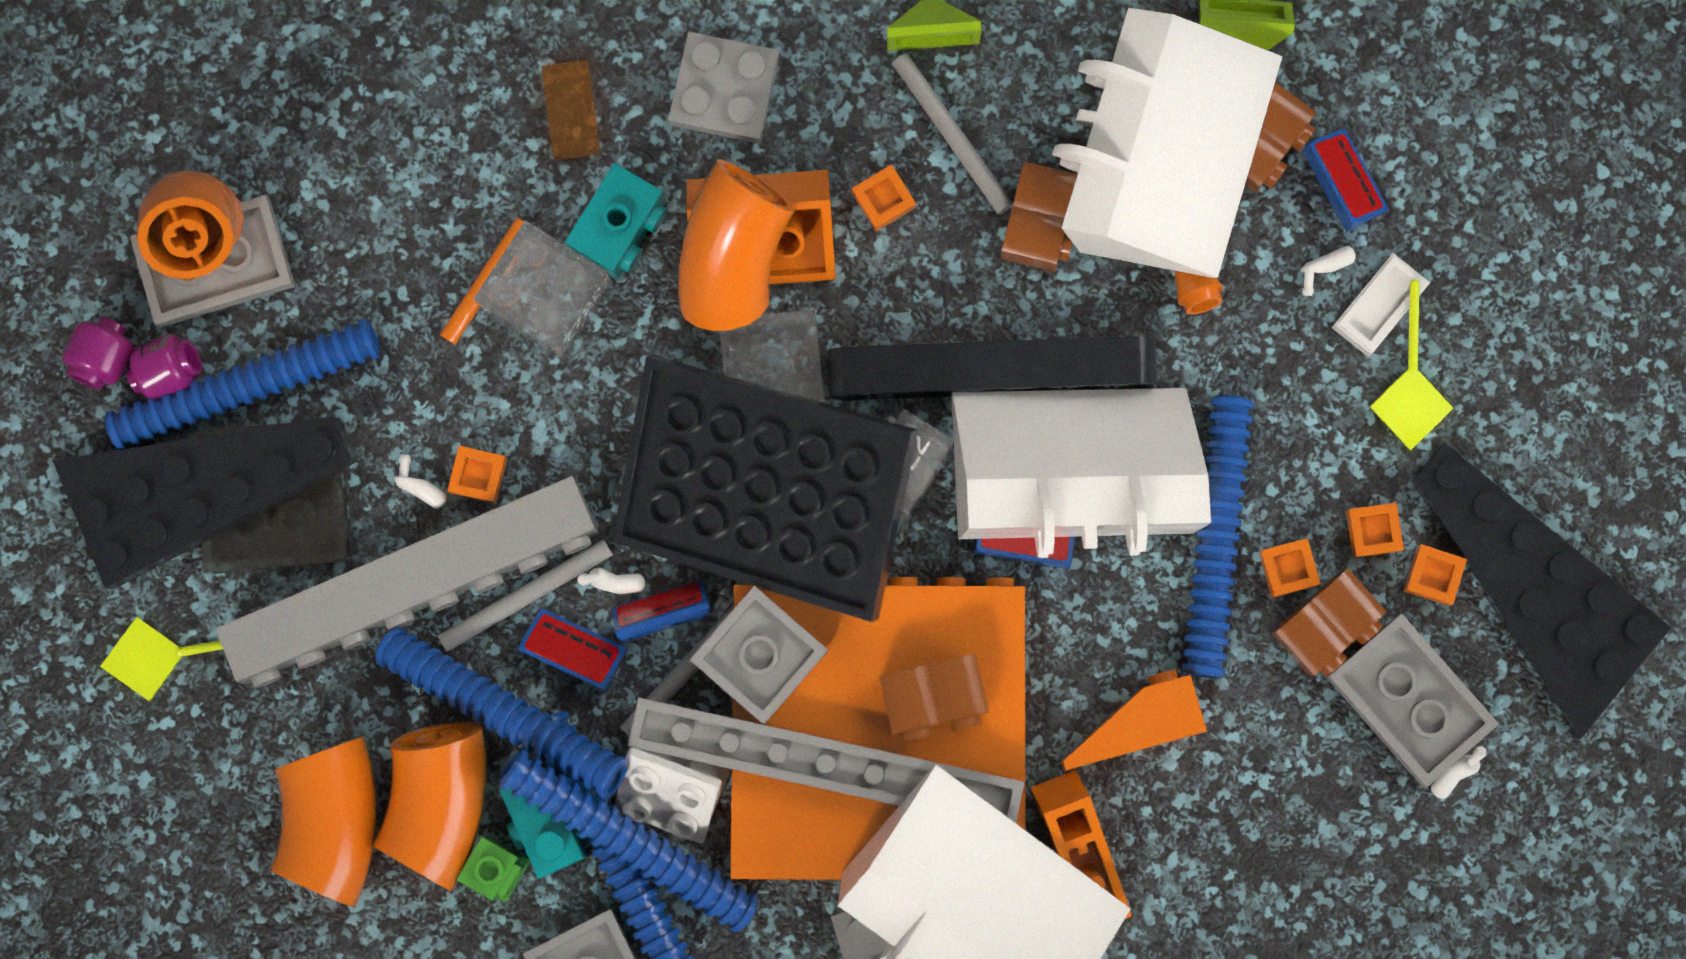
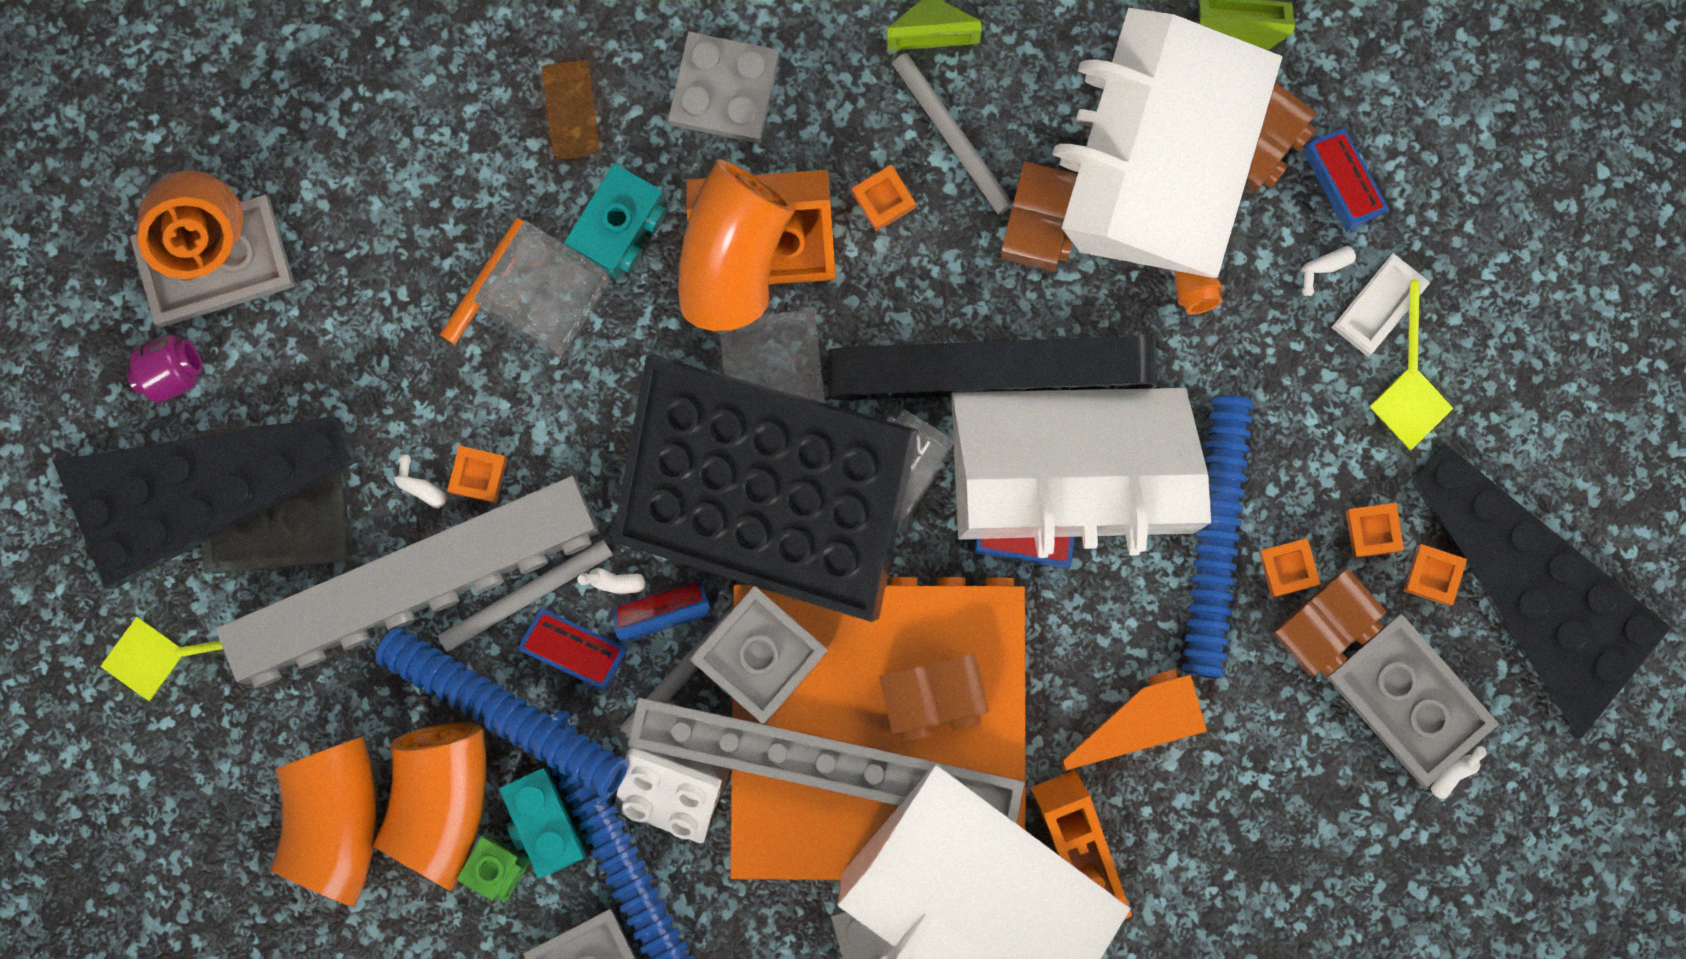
magenta head [61,316,134,390] -> none
blue piece [104,318,381,450] -> none
blue piece [499,749,758,933] -> none

